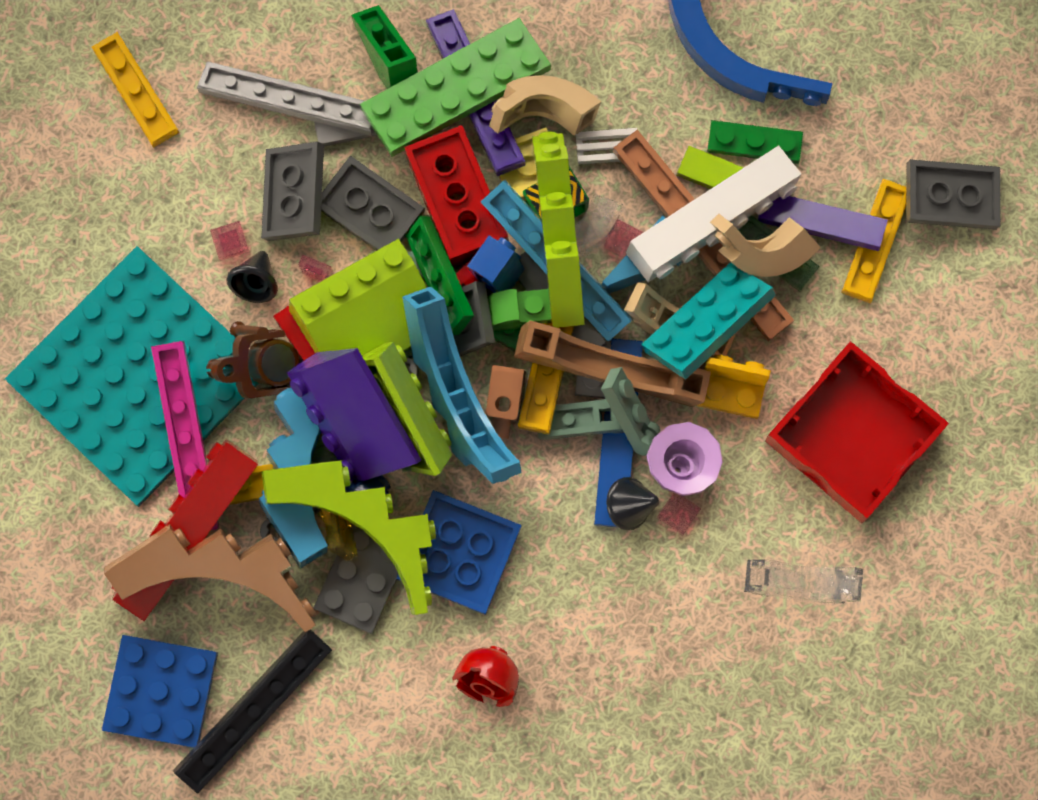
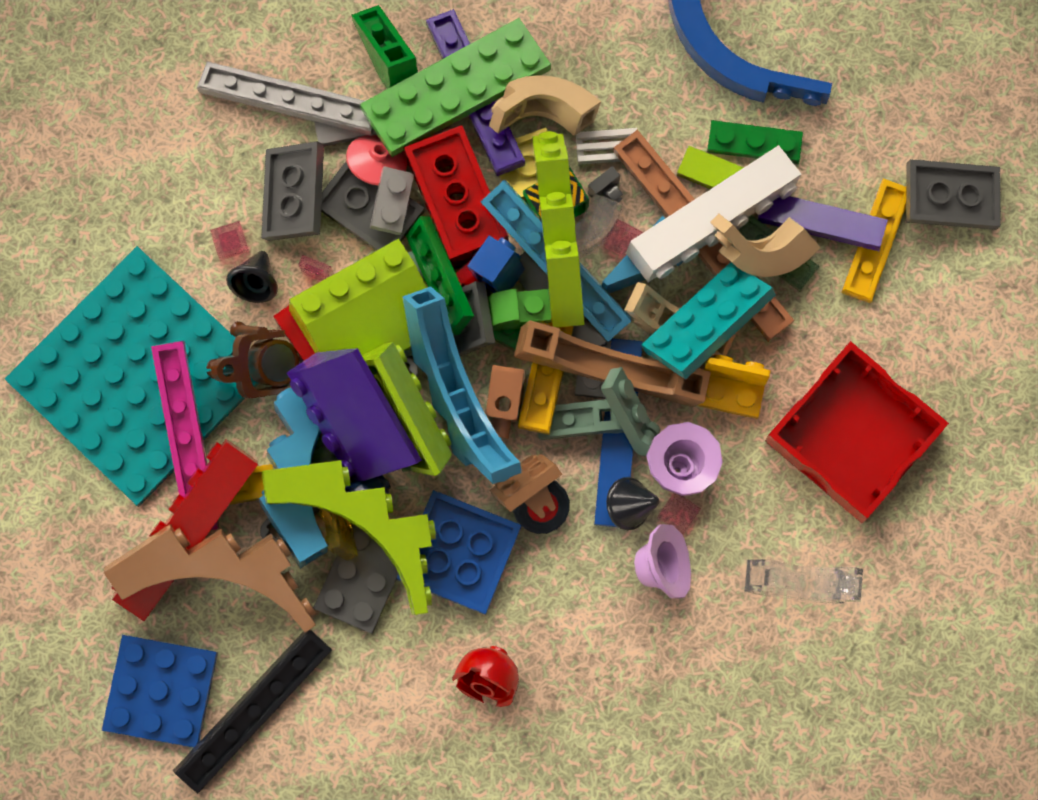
yellow tile [91,32,180,148] -> none
none -> coral dish [346,135,407,186]
none -> light grey plate [370,166,414,236]
none -> medium nougat plate [490,453,570,534]
none -> dark grey tile [588,166,623,207]
none -> lavender hat [634,524,691,599]

